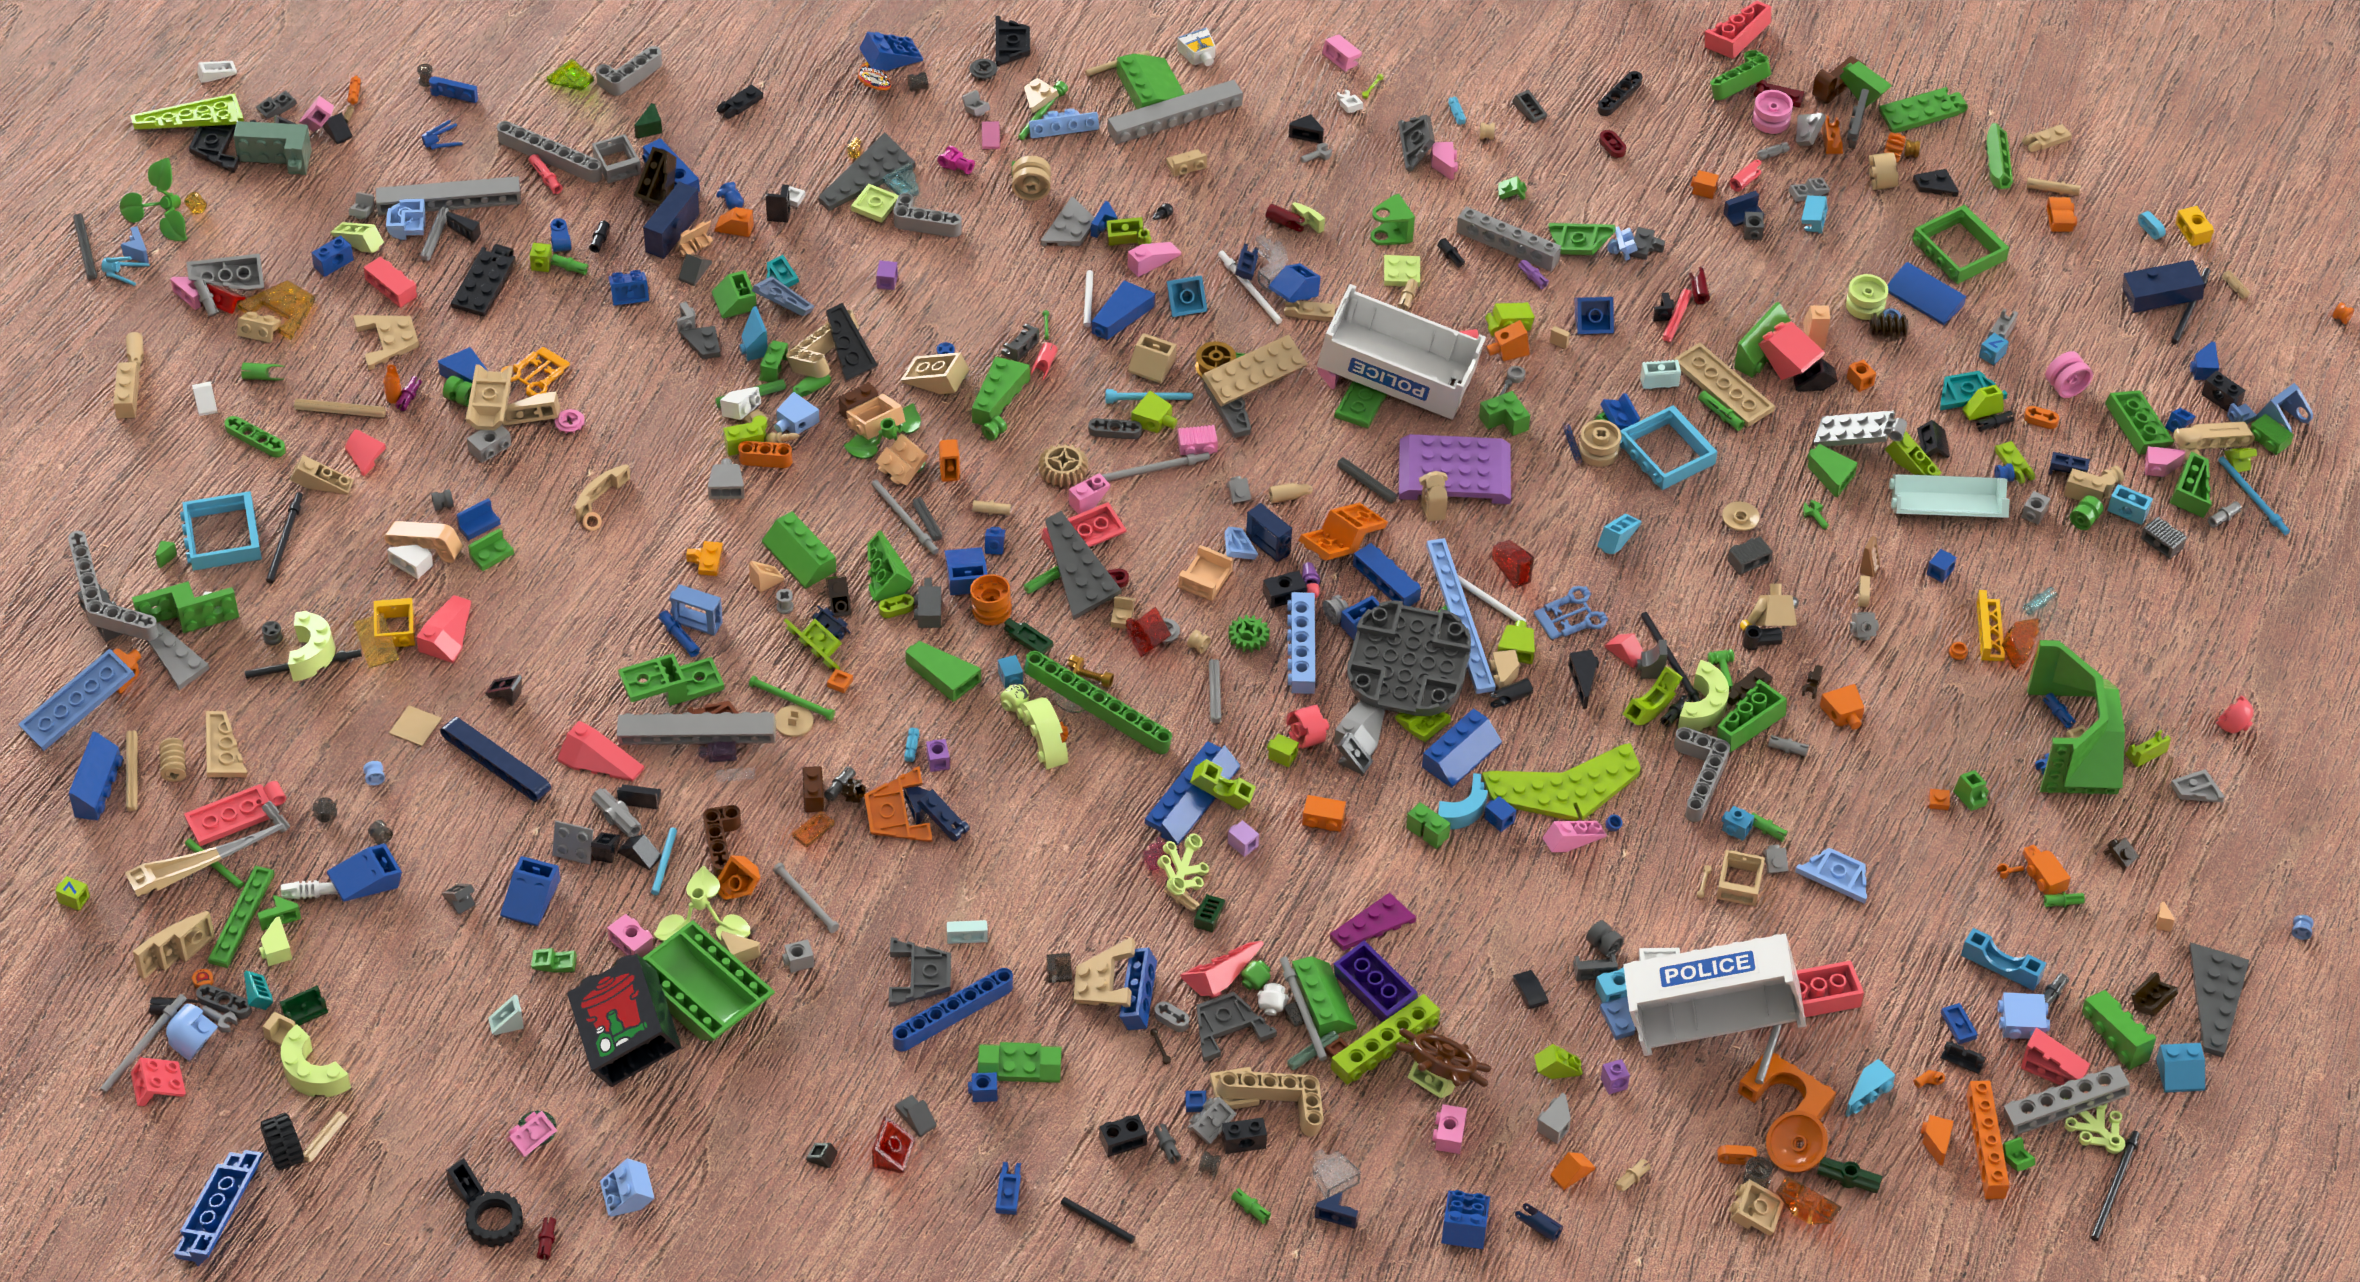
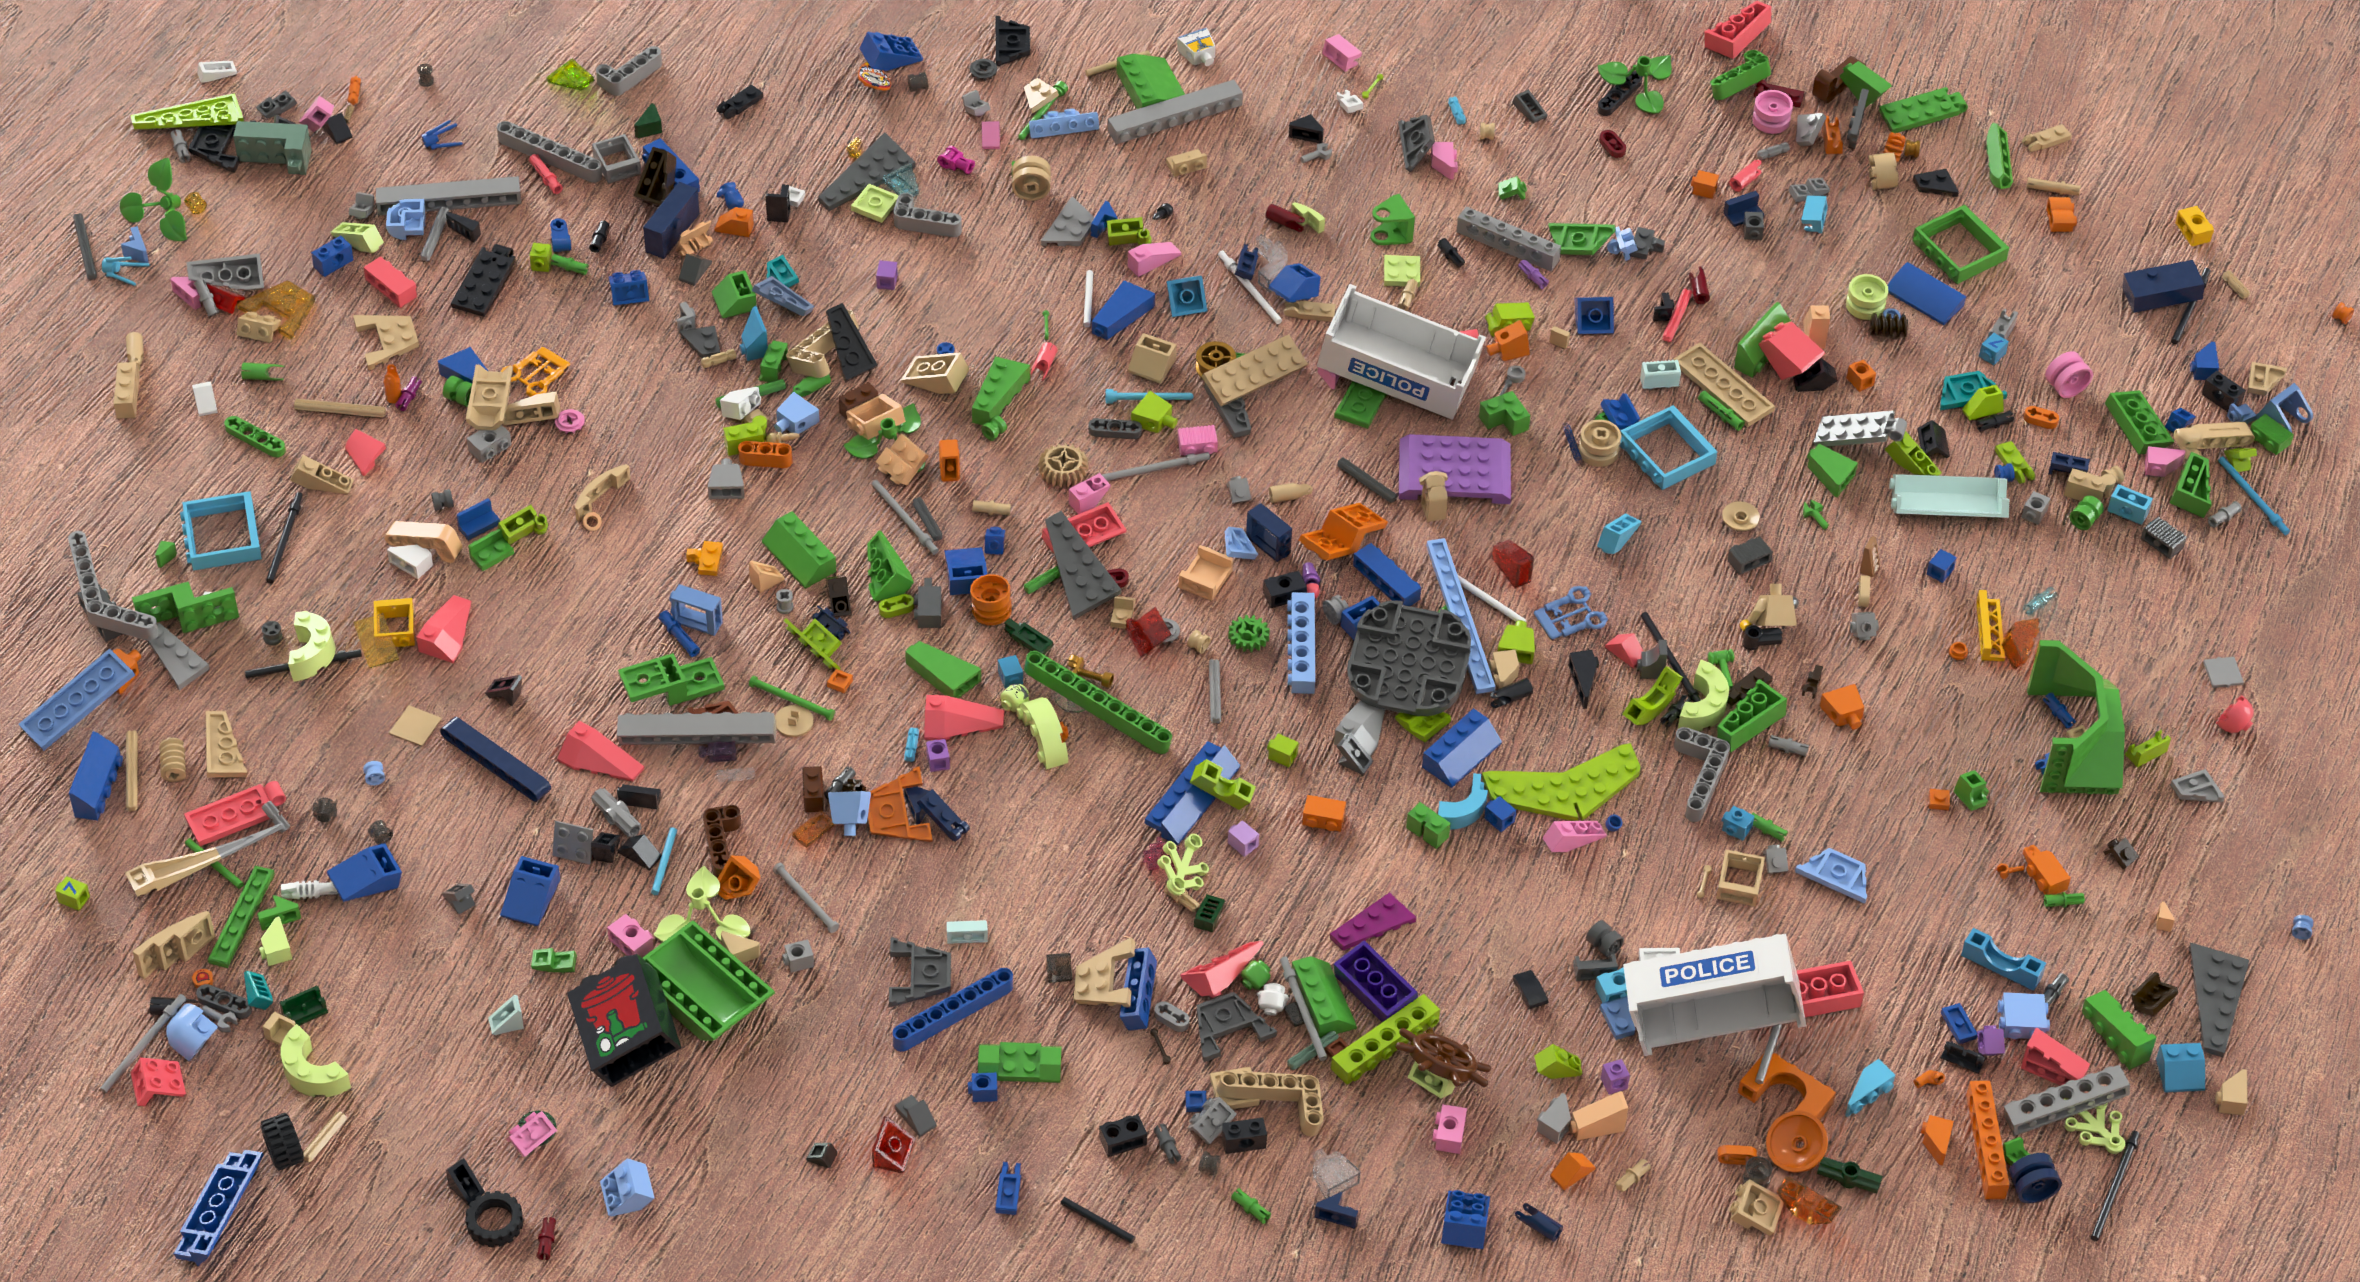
blue plate [429,76,478,103] -> none
dark grey hinge [1001,324,1039,362] -> none
coral brick [1287,705,1329,749] -> none
medium azure beam [2138,211,2166,240] -> none
none -> light grey pin [170,130,191,163]
none -> lime hinge [498,505,548,545]
none -> tan axle [701,349,737,368]
none -> light blue torso [828,791,871,836]
none -> coral wedge [924,695,1004,740]
none -> light nougat slope [1569,1091,1628,1141]
none -> bright green plant [1598,55,1672,114]
none -> medium lavender brick [1977,1025,2005,1056]
none -> dark blue wheel [2008,1153,2062,1203]
none -> light grey piece [2203,657,2244,688]
none -> tan slope [2215,1069,2248,1115]
none -> tan wing [2247,362,2287,396]

